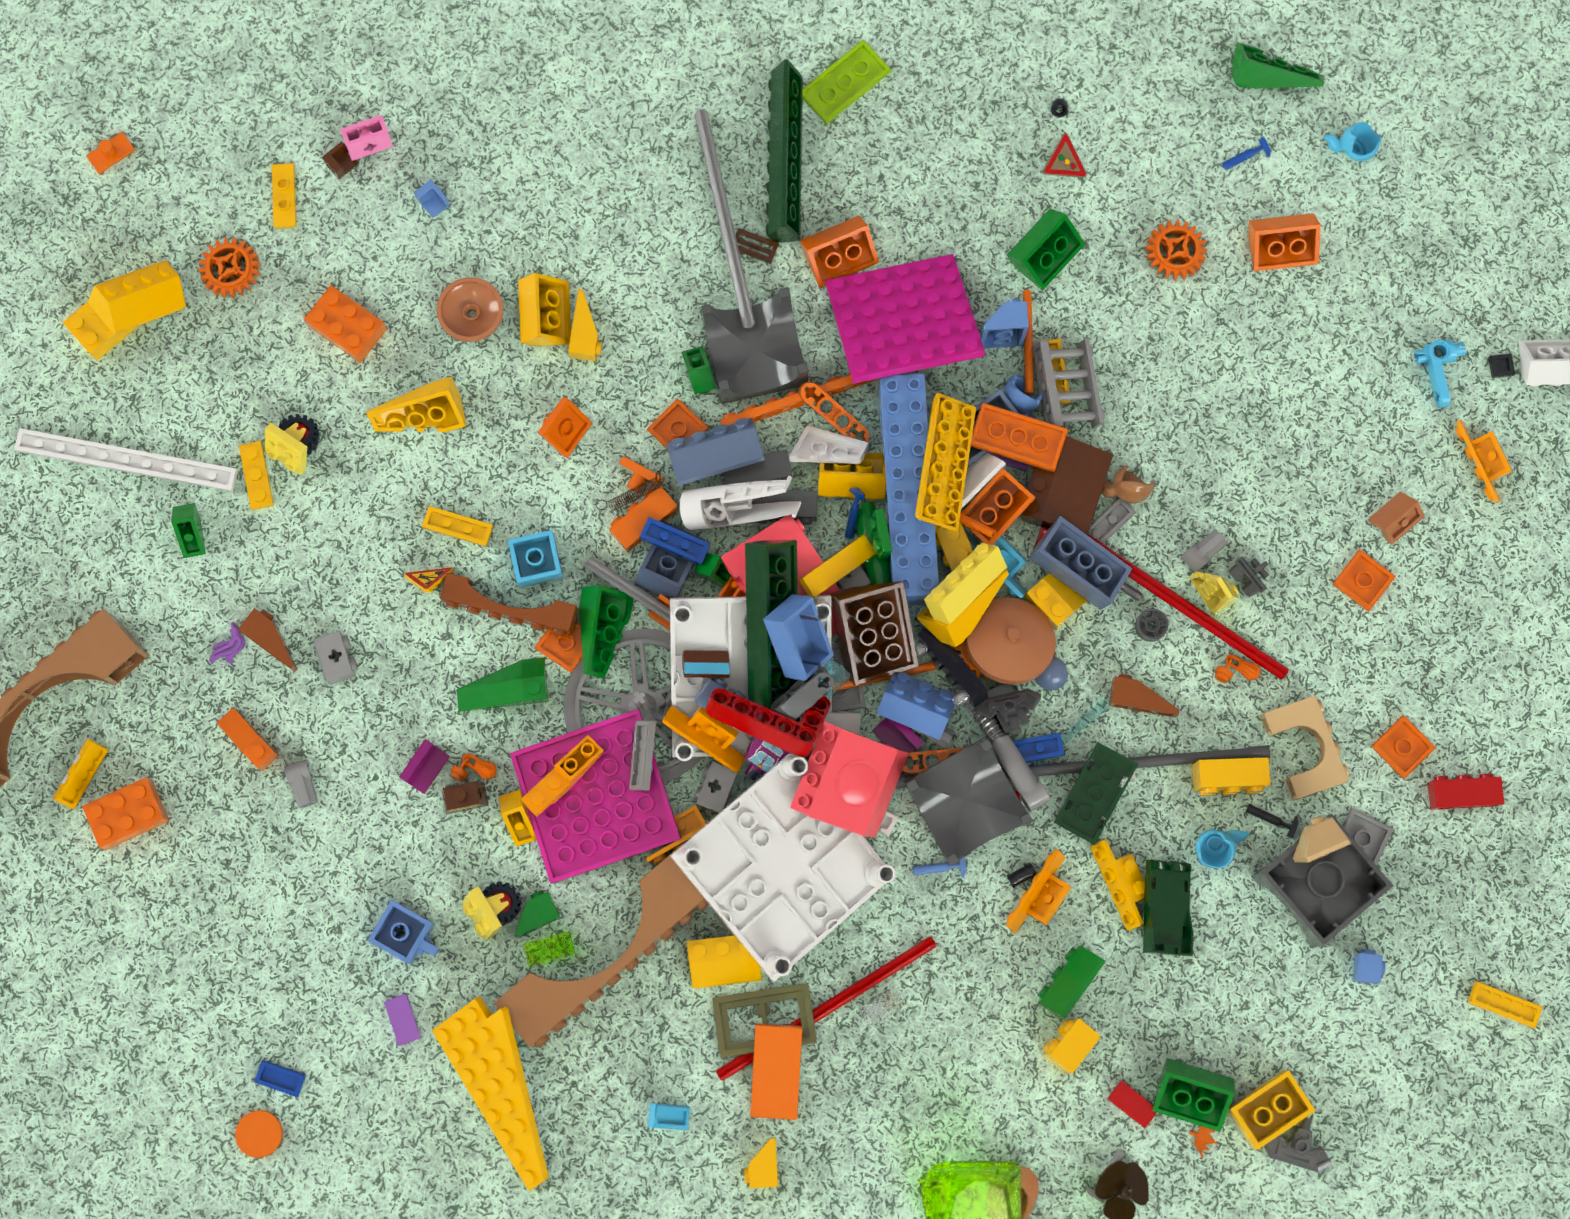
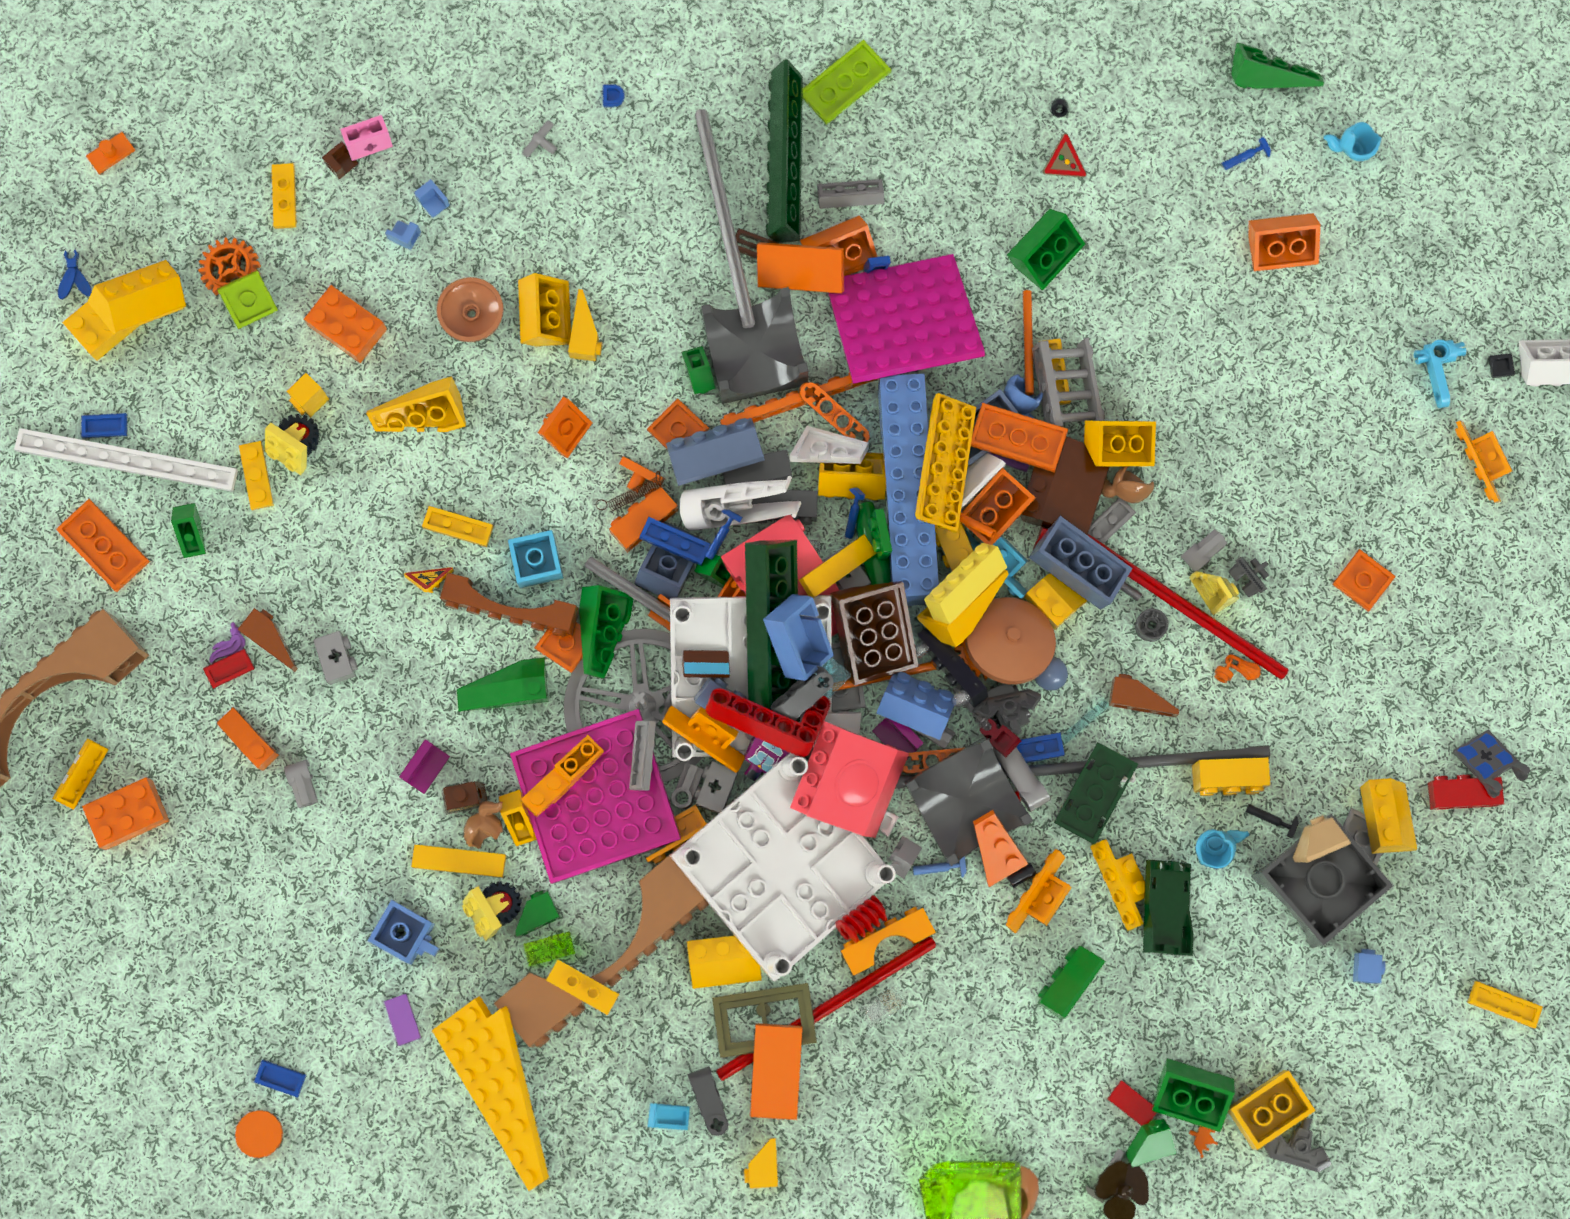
orange piece [450,753,497,782] -> none
medium blue slope [980,299,1029,348] -> none
yellow brick [1042,1018,1101,1074] -> none
orange gear [1145,220,1207,281] -> none
tan arch [1261,695,1349,801] -> none
nougat panel [1368,492,1425,545] -> none
orange tile [1371,715,1436,779] -> none
none -> orange tile [56,499,150,592]
none -> blue piece [58,250,92,300]
none -> blue tile [81,413,127,439]
none -> red tile [203,648,255,689]
none -> lime tile [217,270,278,329]
none -> yellow brick [287,373,329,418]
none -> medium blue panel [385,221,421,250]
none -> yellow tile [411,844,506,878]
none -> medium nougat hair [464,801,503,849]
none -> light grey piece [522,121,557,157]
none -> yellow plate [546,960,620,1015]
none -> blue tile [603,84,625,107]
none -> light grey piece [671,763,704,809]
none -> dark grey piece [687,1066,728,1136]
none -> blue piece [705,509,743,560]
none -> orange tile [757,242,844,293]
none -> light grey slope [817,179,884,209]
none -> red piece [835,895,887,943]
none -> light orange arch [840,906,936,976]
none -> blue tile [863,256,891,273]
none -> light grey brick [889,836,922,879]
none -> orange wing [973,810,1028,887]
none -> dark red plate [979,719,1021,758]
none -> yellow slope [1084,420,1156,466]
none -> slope [1125,1119,1177,1168]
none -> yellow slope [1360,778,1418,854]
none -> dark grey flag [1453,729,1530,798]

